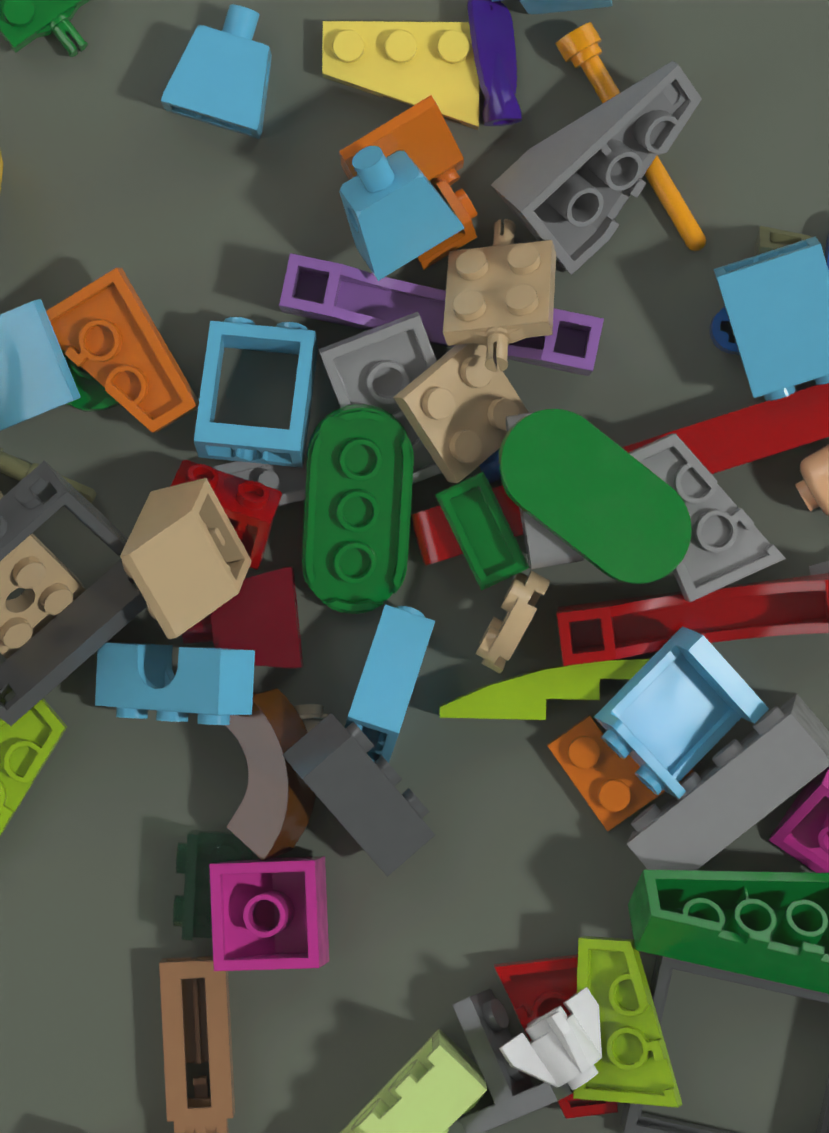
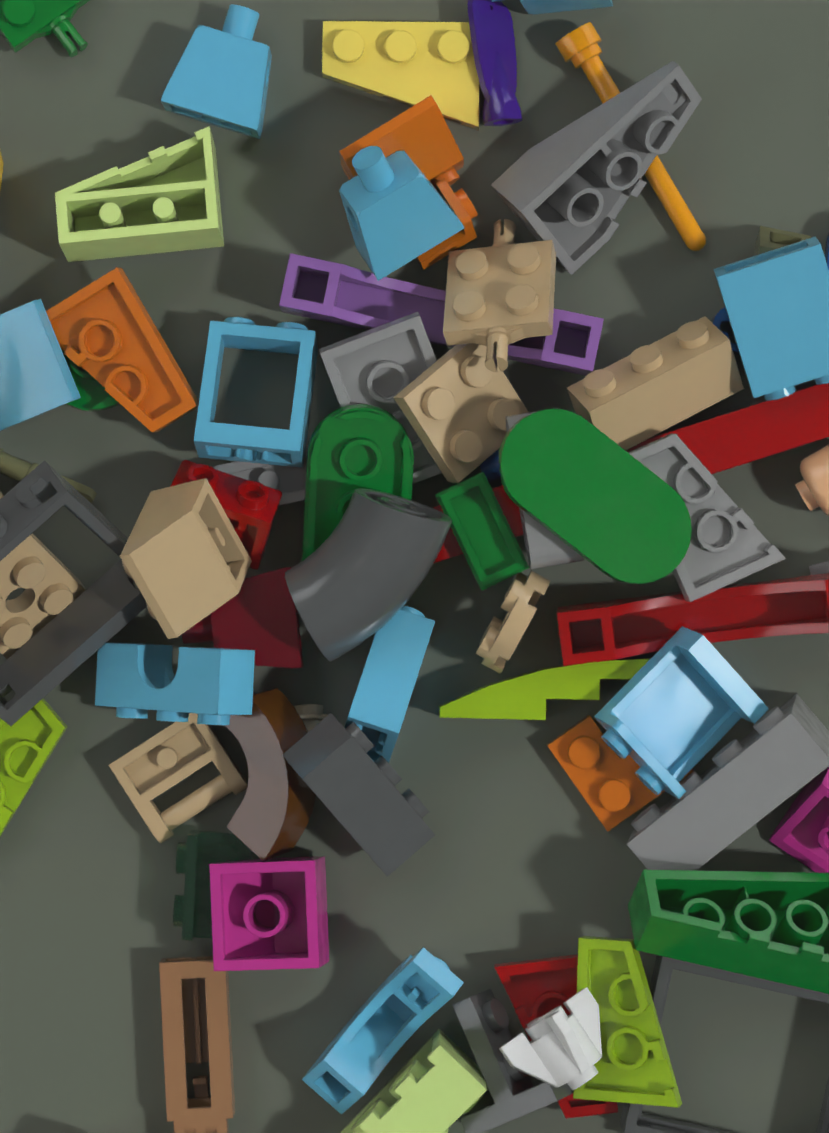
none -> yellowish green wedge [55,126,224,262]
none -> tan plate [108,713,248,843]
none -> dark grey brick [285,488,452,661]
none -> medium azure arch [302,947,464,1115]
none -> tan brick [567,316,744,450]

